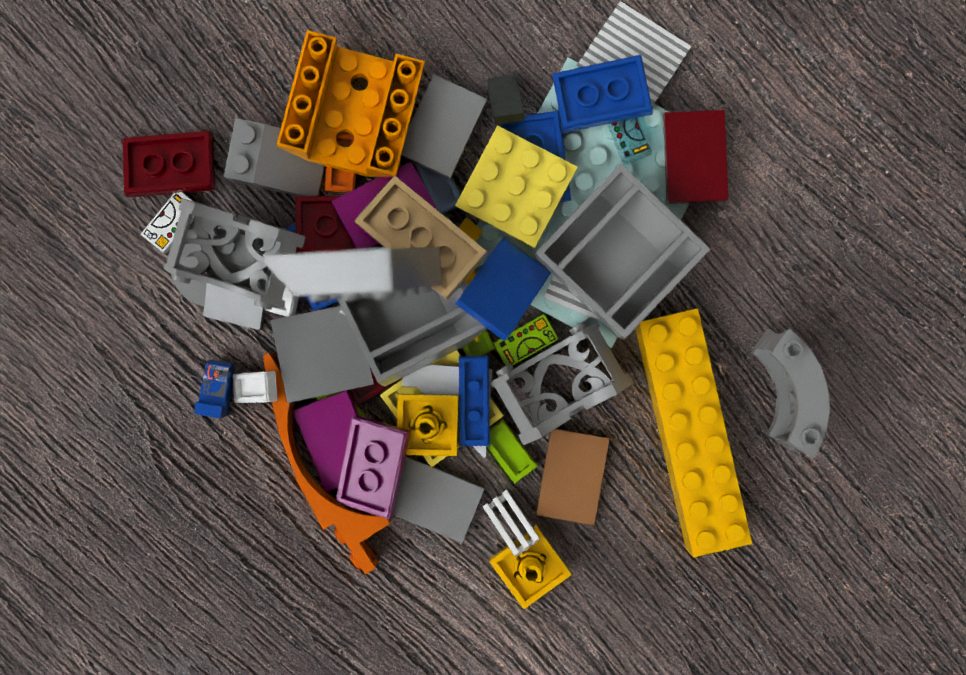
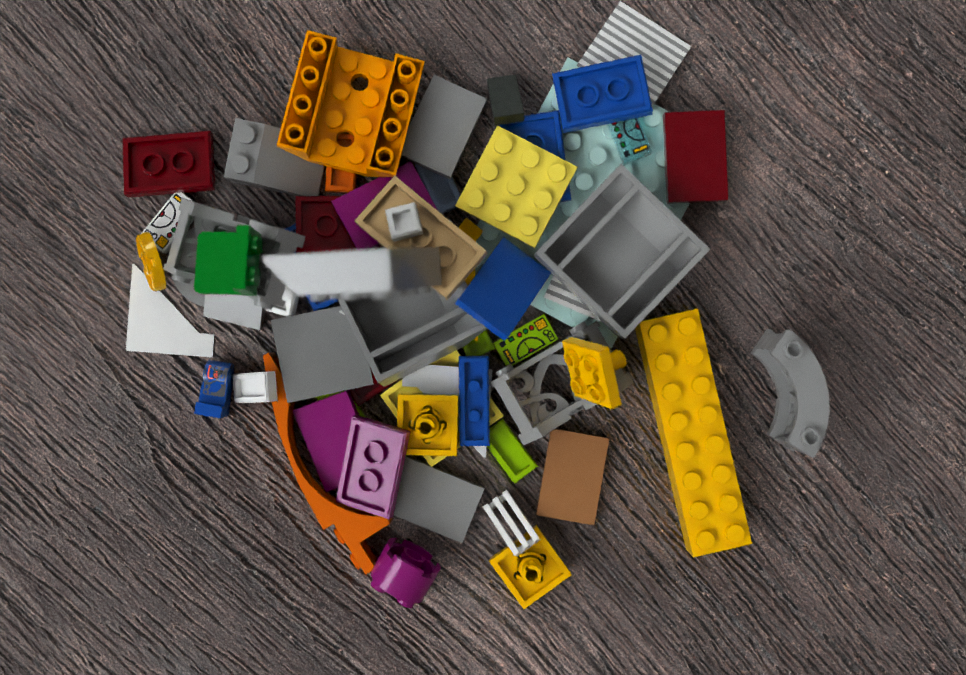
none -> white sticker [126,264,214,357]
none -> yellow tile [135,232,166,292]
none -> green bracket [194,225,263,296]
none -> magenta brick [371,538,441,608]
none -> white tile [385,202,423,242]
none -> yellow plate [562,337,627,409]

